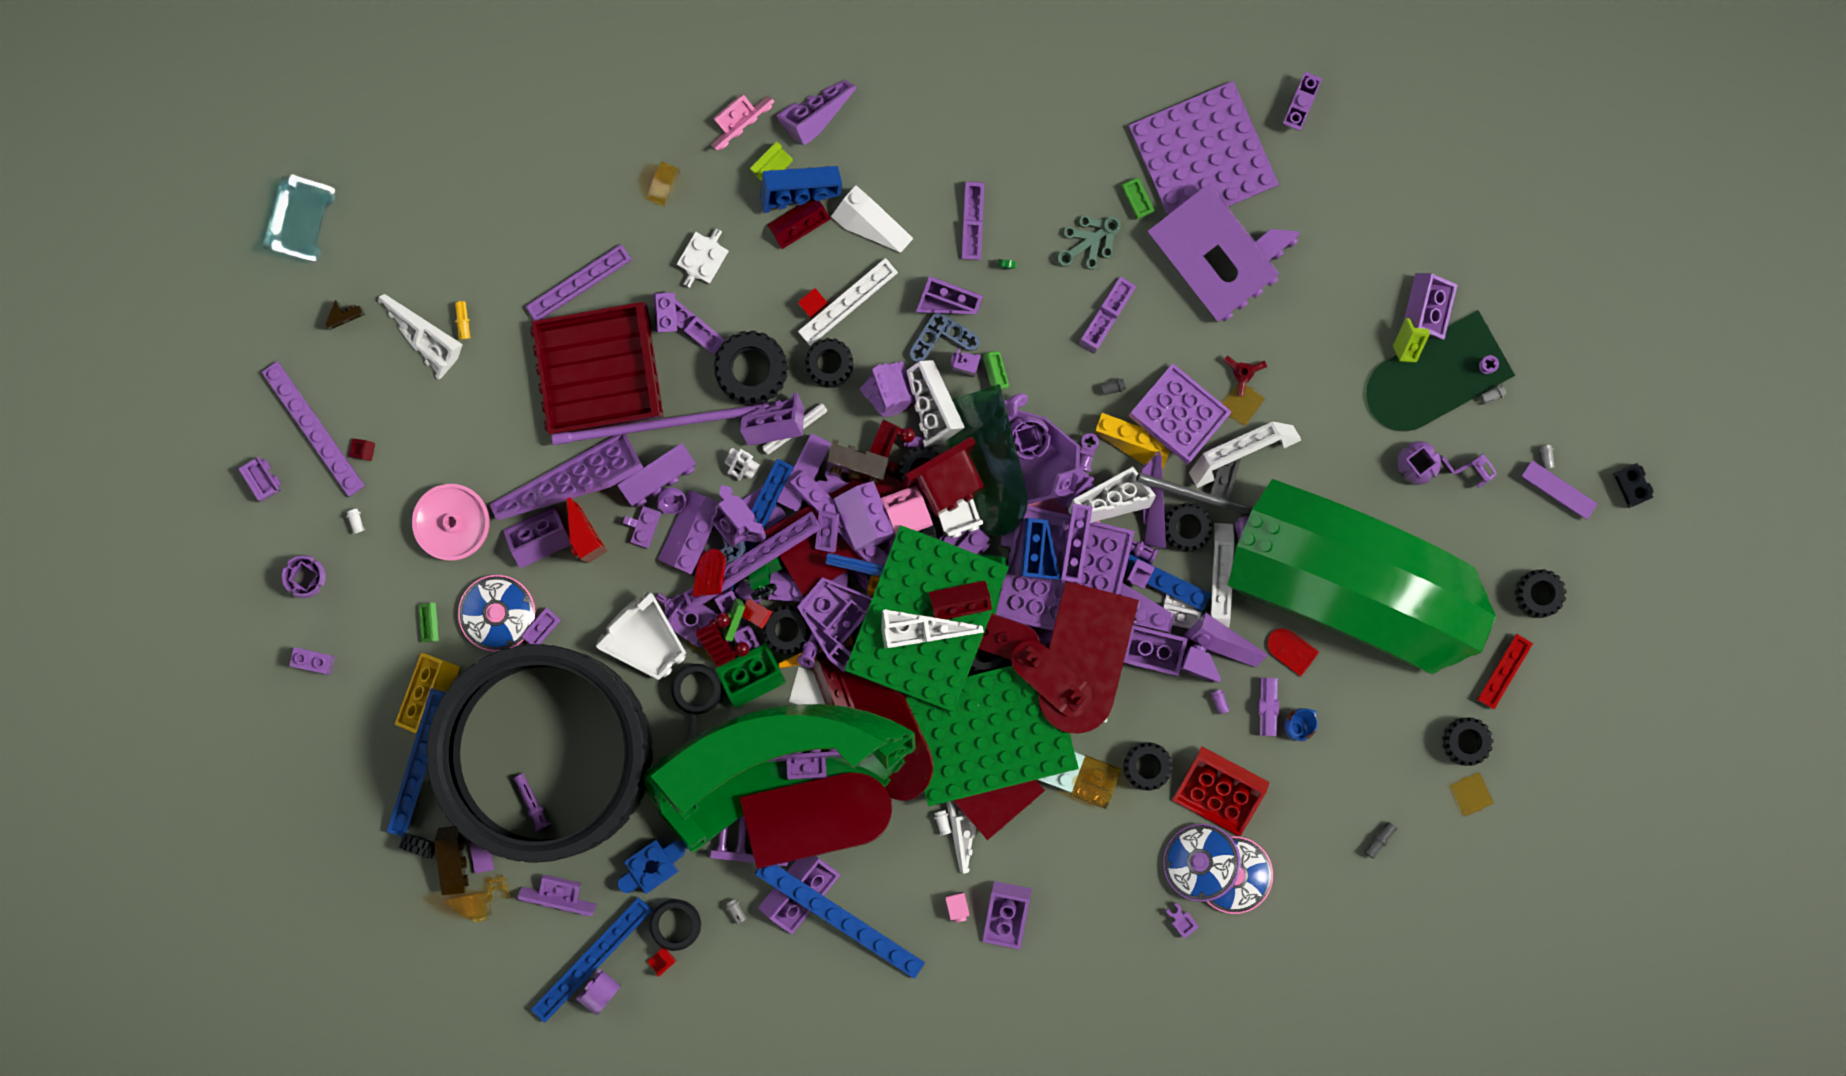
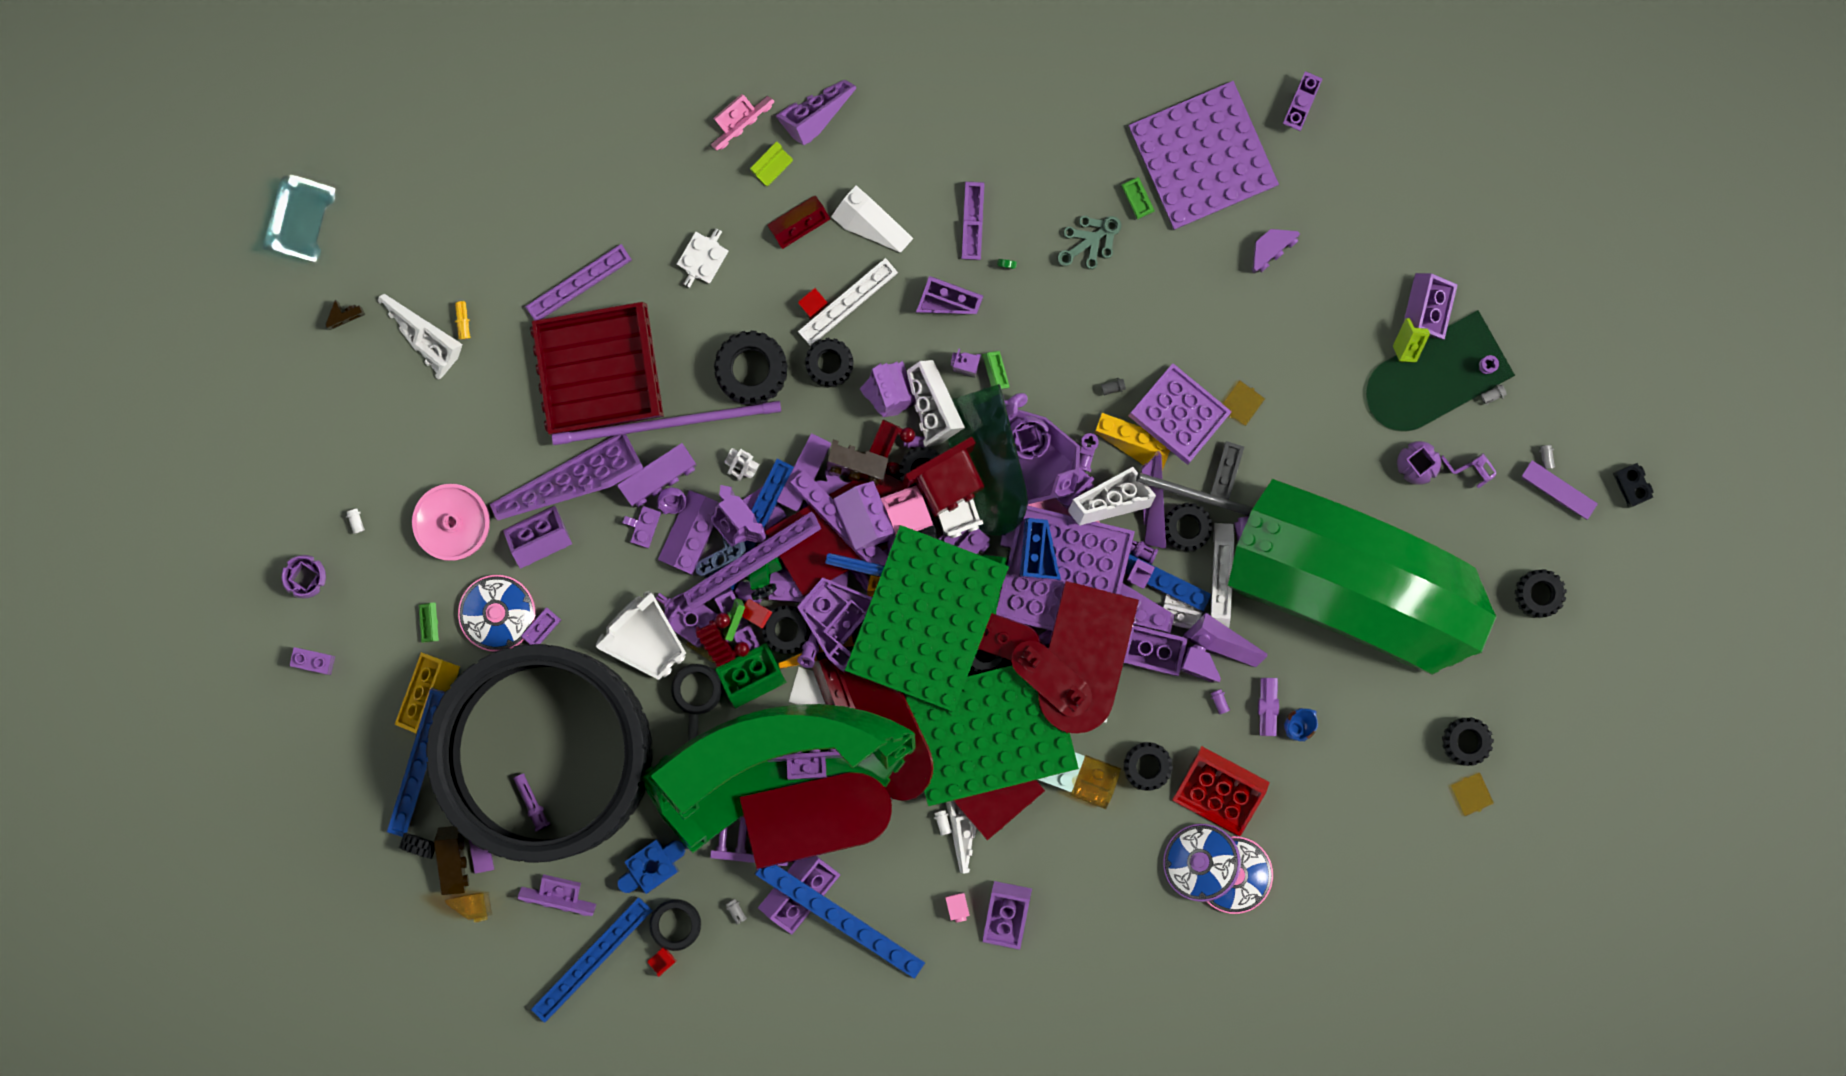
medium lavender hinge [238,457,281,502] -> none
medium lavender plate [262,361,365,497] -> none
dark red slope [348,438,375,461] -> none
clear yellow piece [487,874,509,902] -> none
red slope [567,497,607,563] -> none
medium lavender brick [576,969,621,1016] -> none
clear yellow slope [647,161,680,207] -> none
medium lavender slope [652,291,725,355] -> none
medium lavender hinge [653,292,677,332] -> none
red window [693,549,726,597] -> none
medium lavender wedge [740,392,805,446] -> none
blue wedge [759,166,842,213] -> none
white axle [762,403,827,455] -> none
medium lavender plate [815,510,840,553] -> none
white wedge [881,610,983,648] -> none
sand blue beam [910,313,980,363] -> none
dark red panel [929,581,992,620] -> none
medium lavender slope [1061,503,1093,583] -> none
medium lavender slope [1079,276,1136,354] -> none
medium lavender panel [1148,183,1280,322] -> none
medium lavender plate [1166,902,1199,938] -> none
white slope [1189,421,1301,488] -> none
dark red piece [1223,355,1267,397] -> none
red window [1267,628,1319,677] -> none
dark grey pin [1364,822,1397,859] -> none
red plate [1477,634,1533,710] -> none

